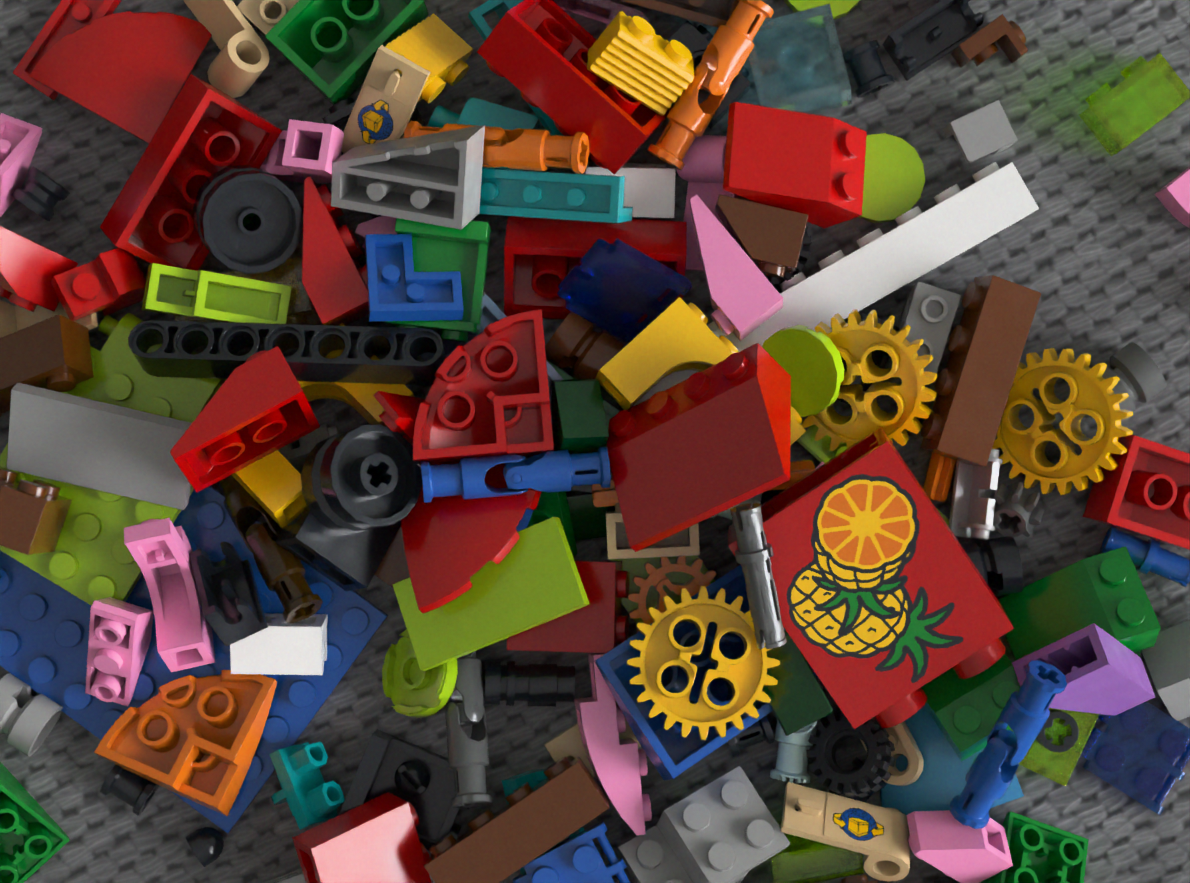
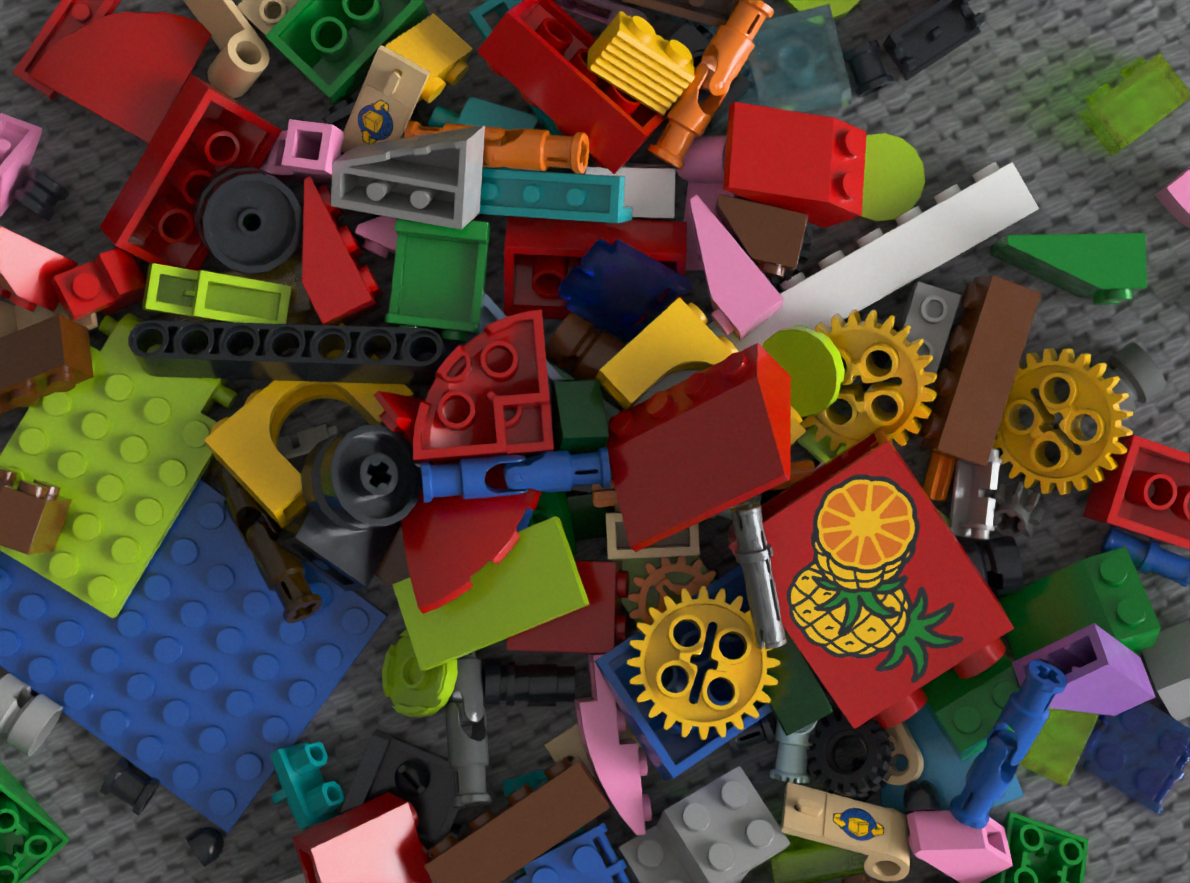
light grey tile [7,382,192,510] -> none
bright pink slope [85,597,154,707] -> none
orange brick [94,670,277,816] -> none
bright pink arch [124,518,215,672] -> none
red slope [170,346,320,493] -> none
black hinge [189,542,268,646] -> none
white hinge [230,613,328,675] -> none
blue plate [365,234,464,322] -> none
light grey panel [943,100,1018,163] -> none
reddish brown bracket [951,14,1028,68] -> none
black bush [1036,709,1079,753] -> none
none -> black hinge [903,780,941,814]
none -> green slope [990,233,1147,306]

